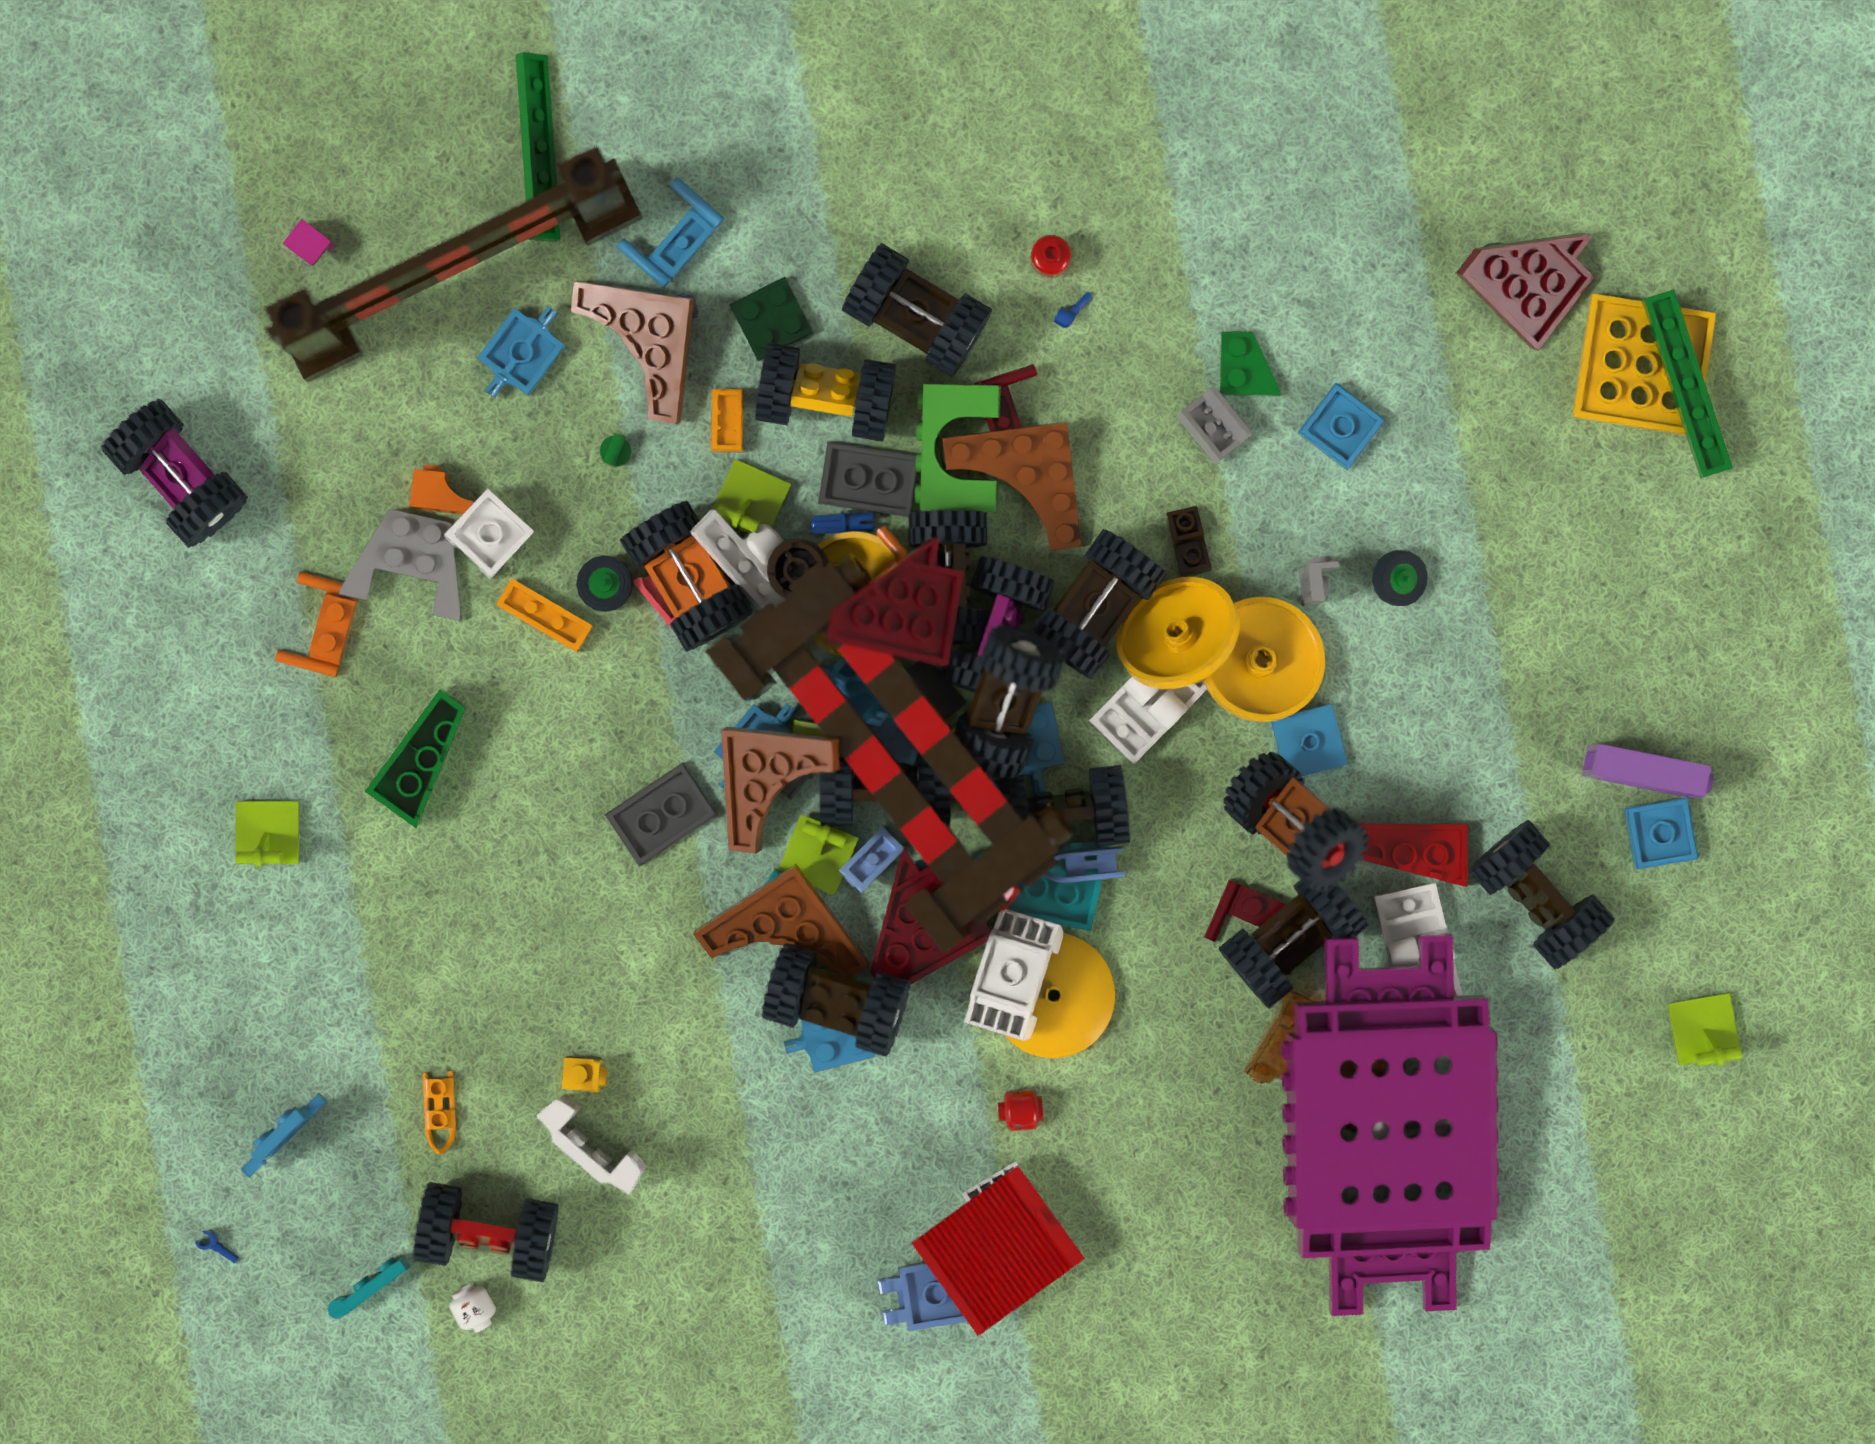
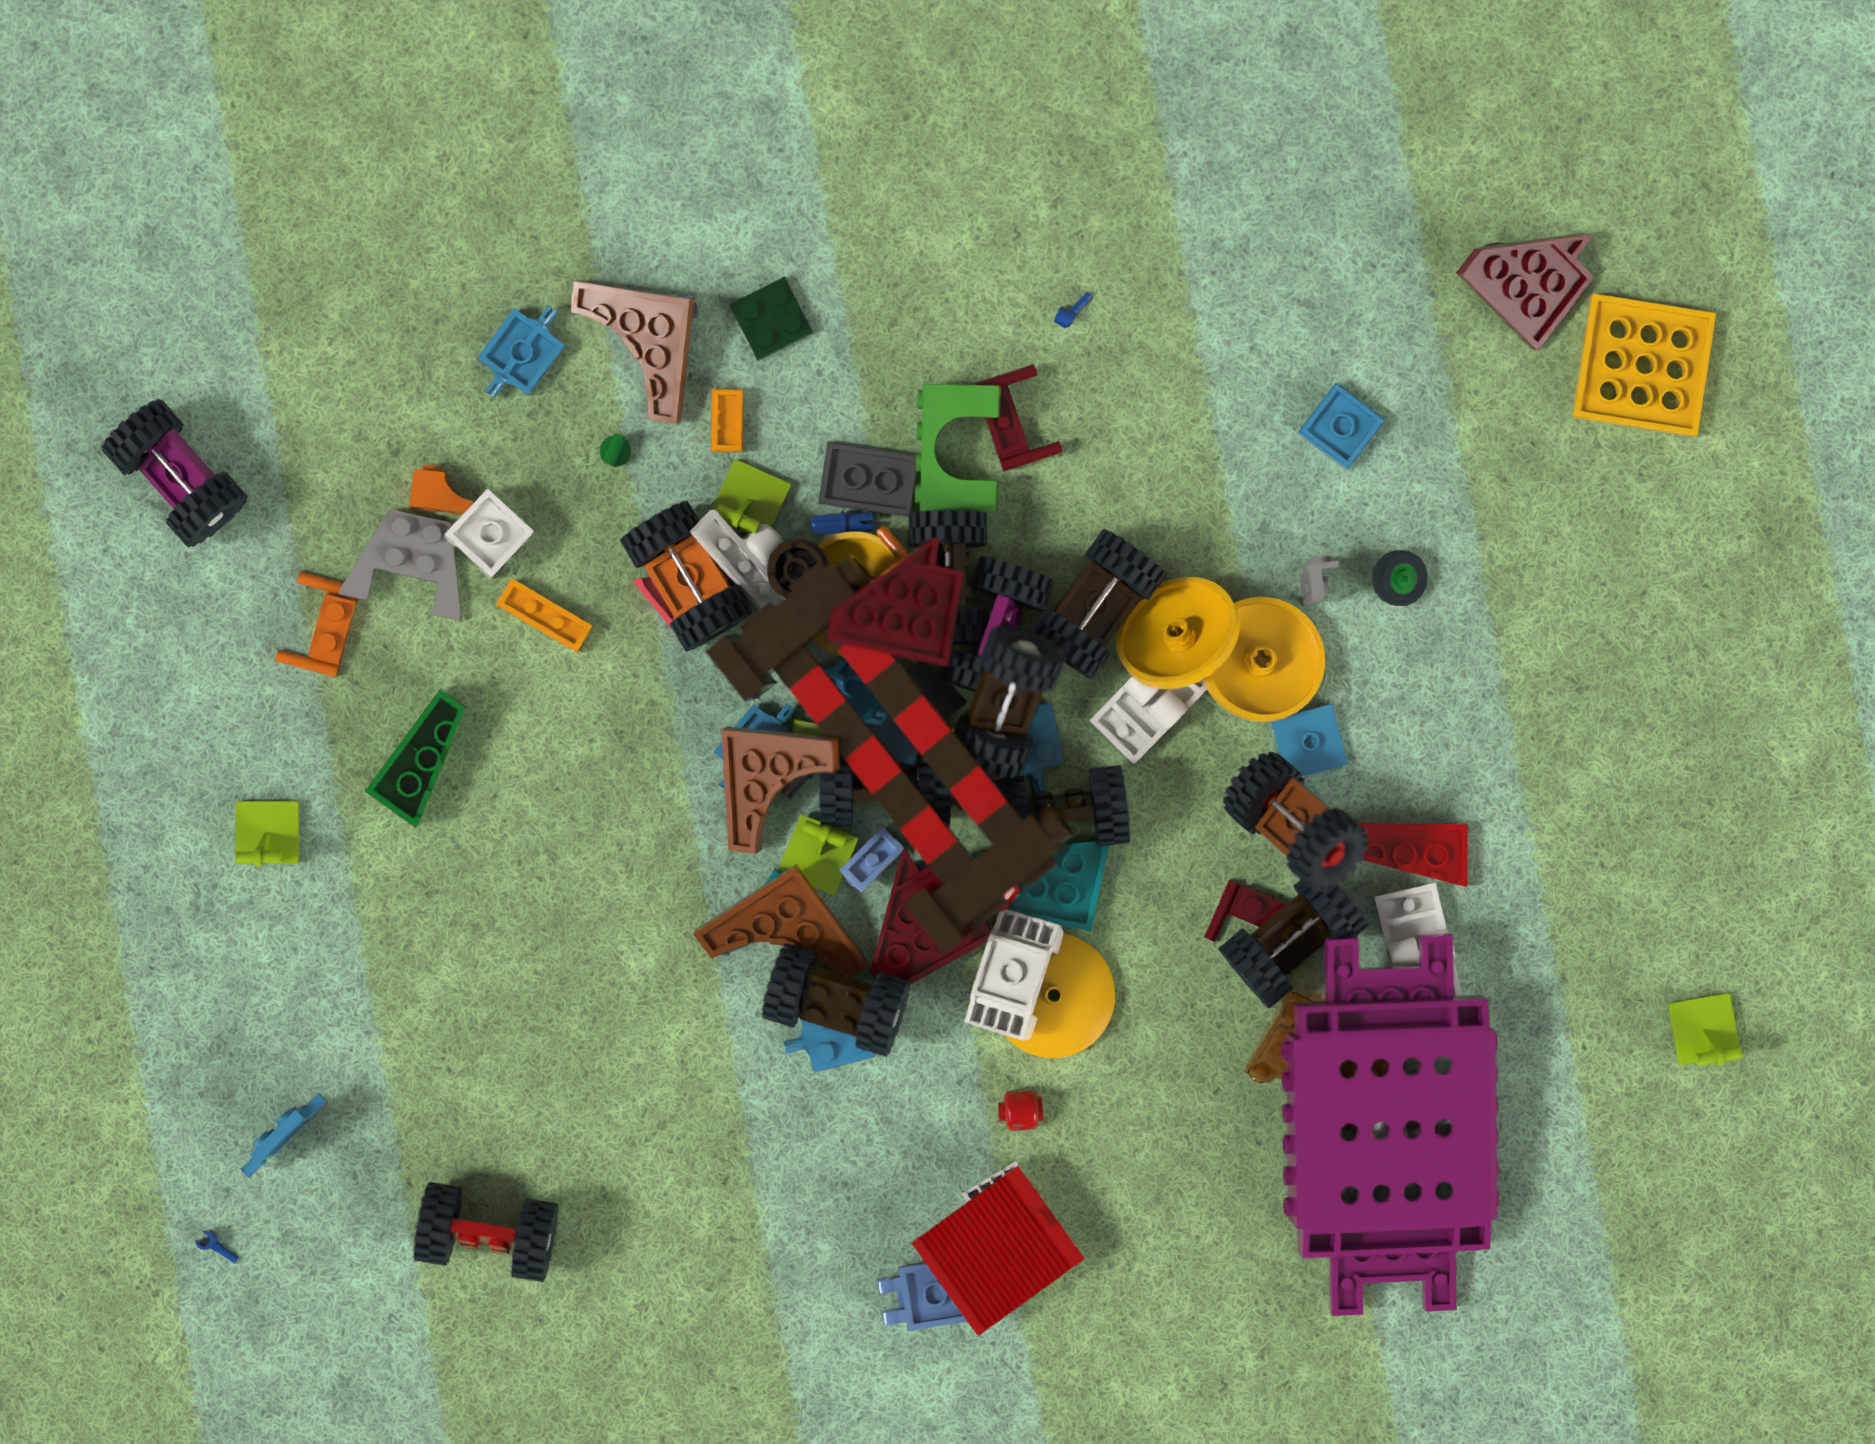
dark brown fence [264,146,643,382] -> none
dark pink panel [283,219,336,266] -> none
teal plate [327,1257,411,1319] -> none
light orange piece [423,1071,456,1155] -> none
white head [449,1283,496,1333] -> none
green plate [516,52,561,242] -> none
white plate [536,1095,647,1194] -> none
yellow bracket [562,1057,608,1093] -> none
black wheel [576,555,633,612] -> none
dark grey tile [605,762,718,867] -> none
dark azure plate [616,177,725,288] -> none
black plate [755,343,896,442] -> none
plate [842,243,992,377] -> none
dark orange plate [942,422,1082,551] -> none
red head [1030,235,1071,278] -> none
medium blue piece [1044,846,1125,883] -> none
dark brown slope [1166,506,1212,577] -> none
light grey bracket [1176,386,1252,464] -> none
green wing [1220,332,1280,396] -> none
black plate [1469,820,1615,970] -> none
medium lavender piece [1582,744,1714,798] -> none
dark azure plate [1624,797,1698,870] -> none
green plate [1642,289,1733,479] -> none

